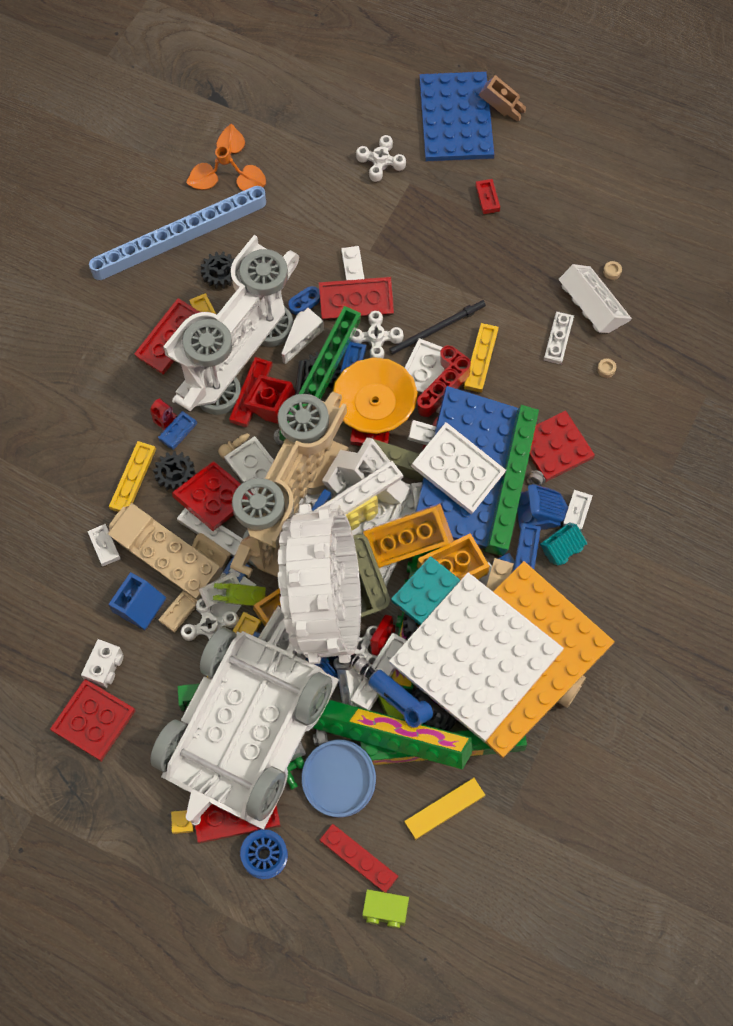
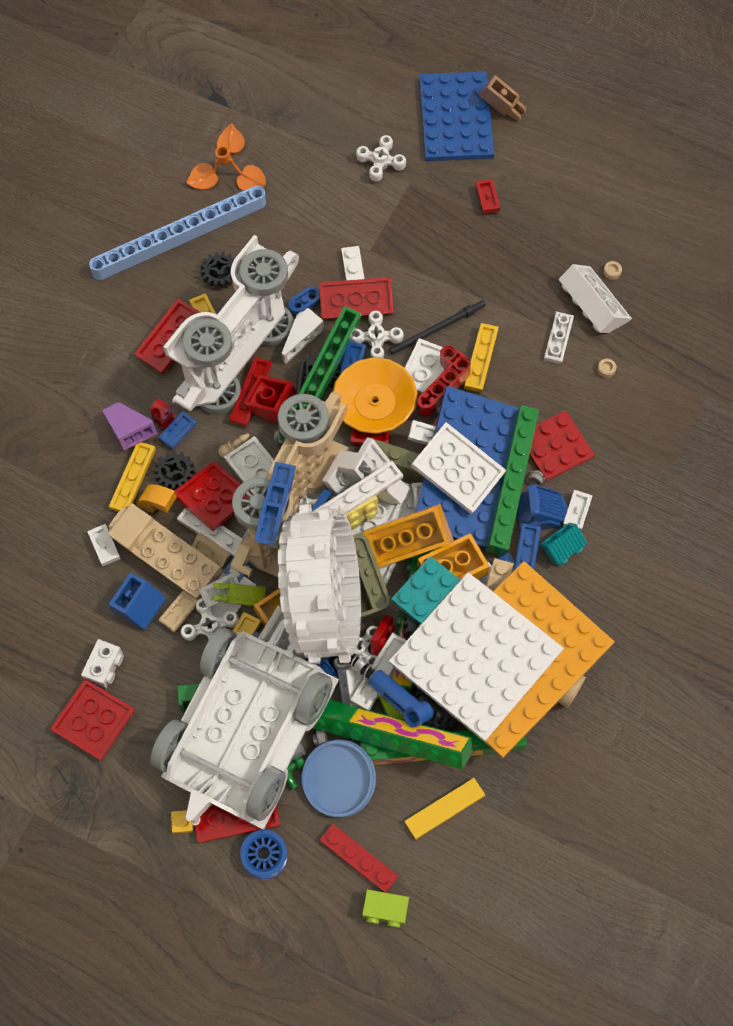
none -> medium lavender slope [102,402,158,450]
none -> light orange brick [137,484,176,514]
none -> blue slope [254,462,296,546]

